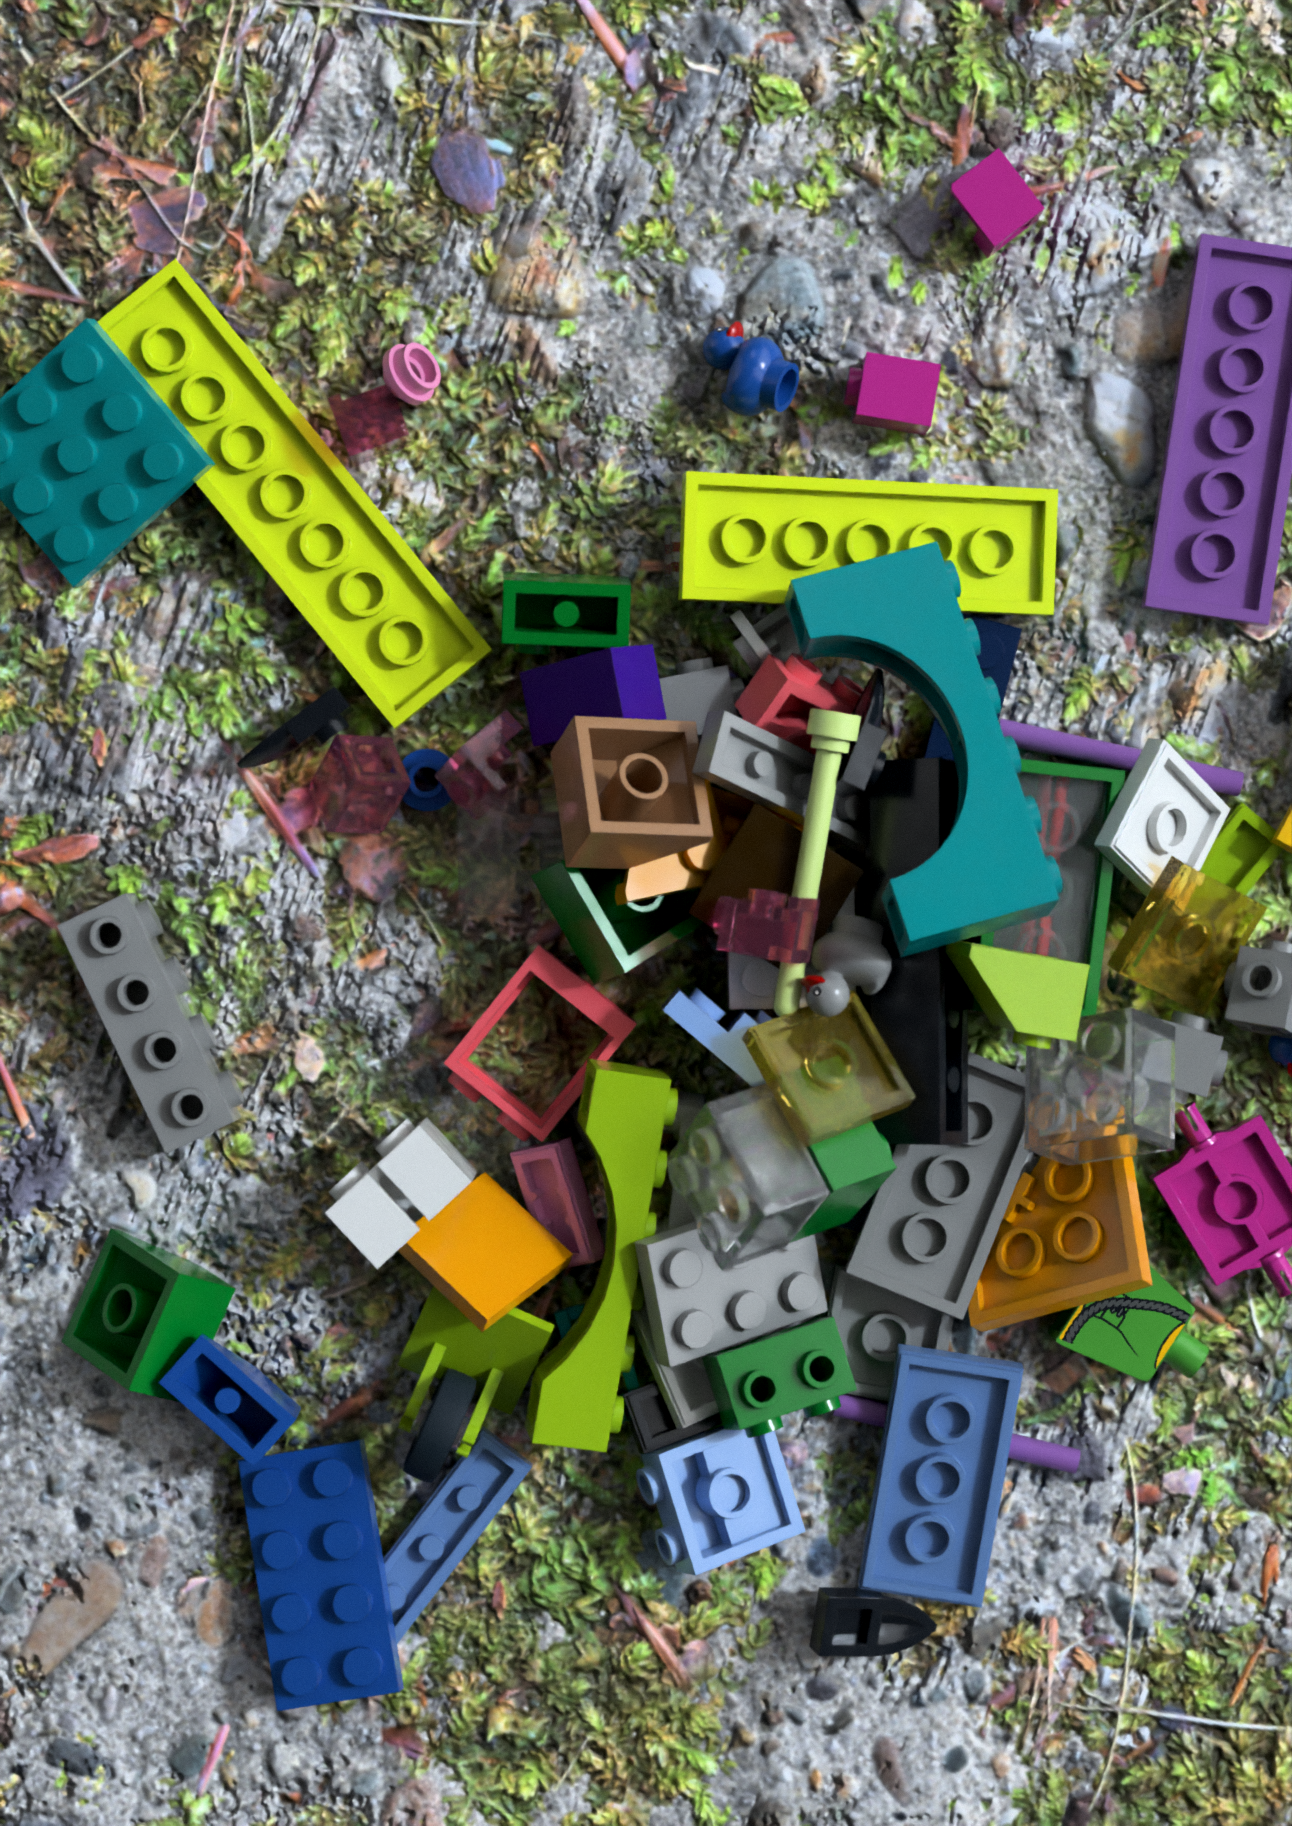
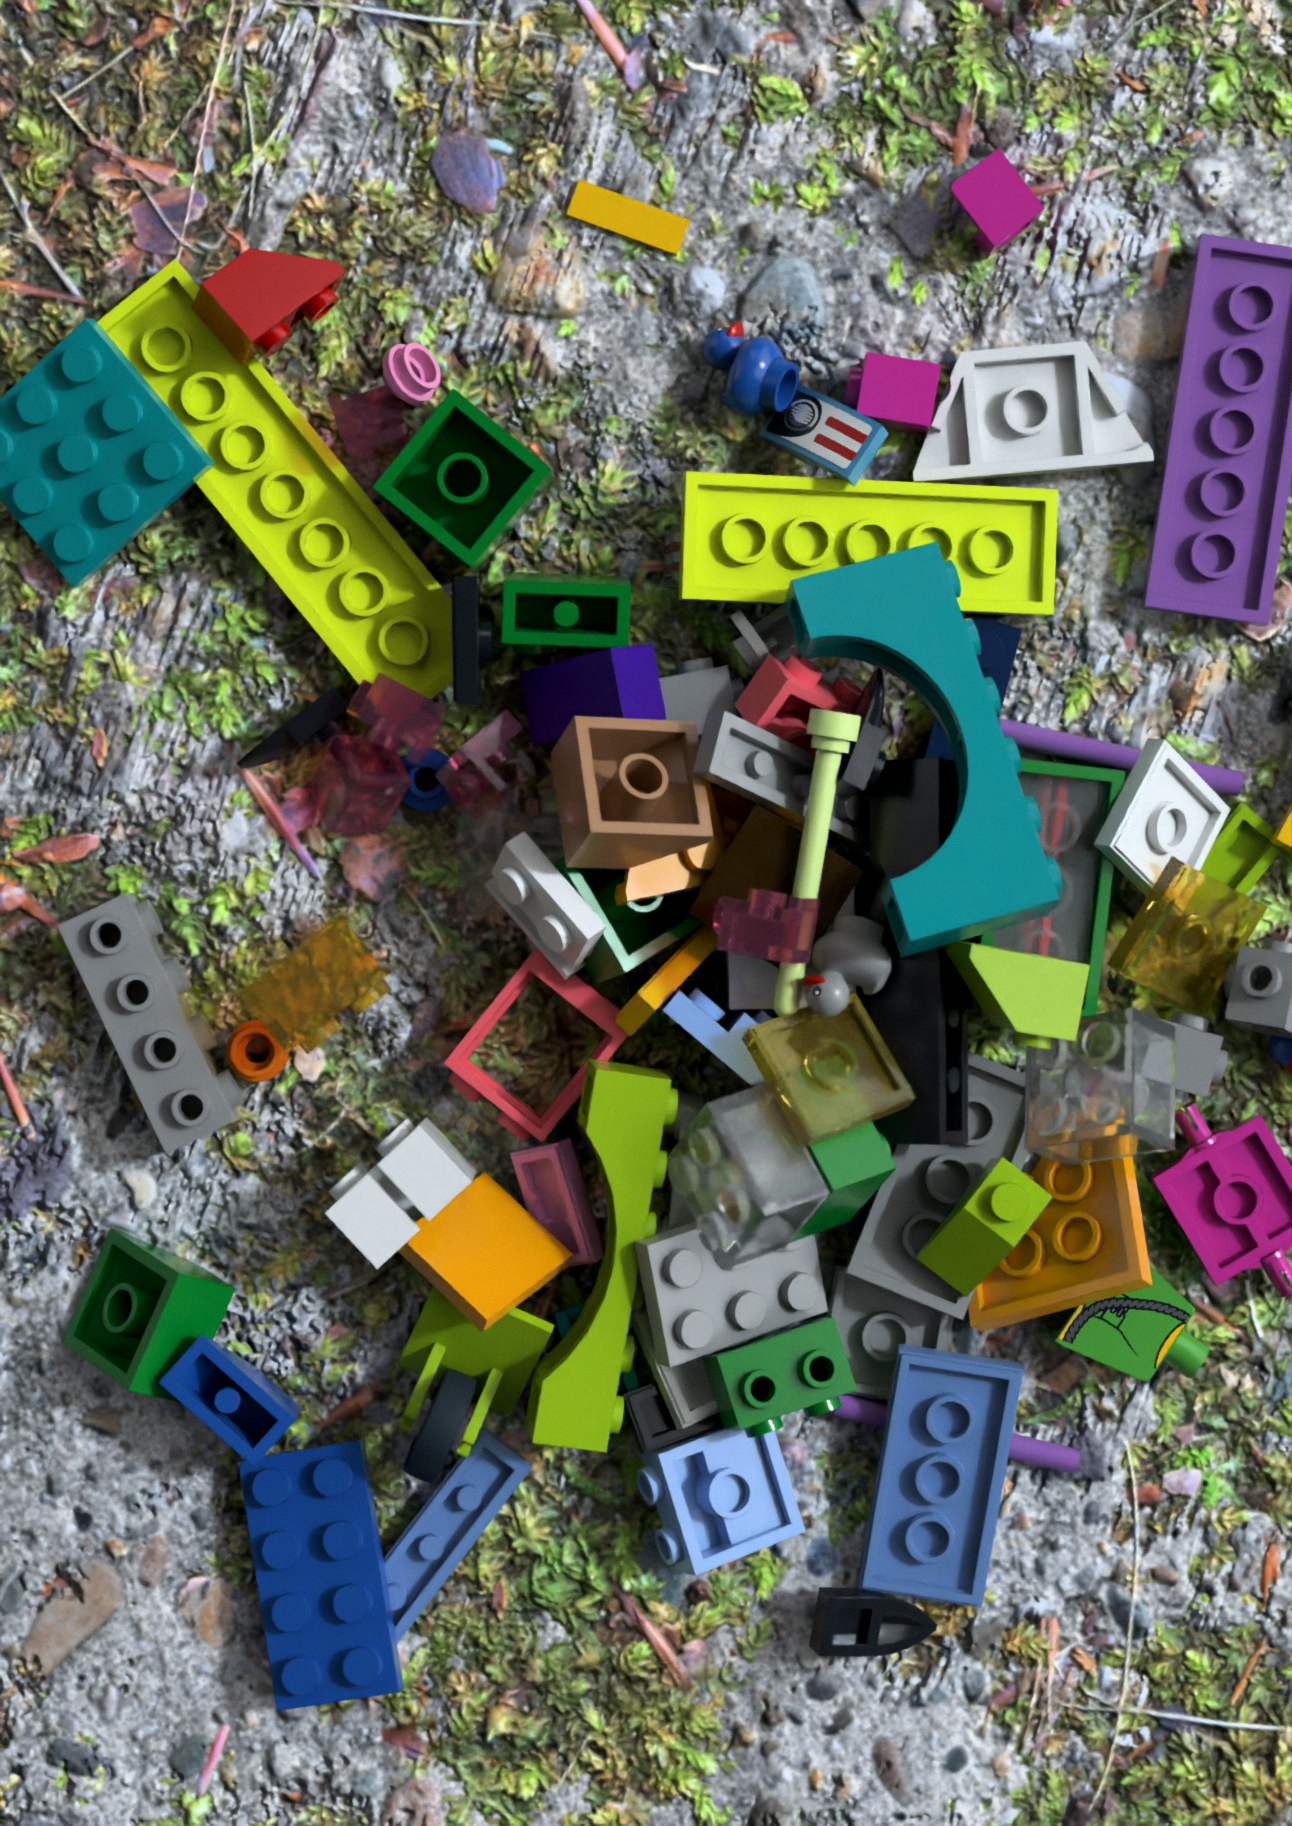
none -> red slope [192,248,346,365]
none -> orange plate [226,1020,289,1082]
none -> clear yellow piece [239,913,397,1055]
none -> clear pink brick [346,672,450,767]
none -> green brick [373,388,554,575]
none -> black plate [452,576,493,708]
none -> white plate [485,831,606,980]
none -> yellow window [566,179,690,256]
none -> yellow tile [615,923,726,1037]
none -> slope [759,385,889,487]
none -> white wing [911,341,1154,483]
none -> lime slope [915,1157,1053,1297]

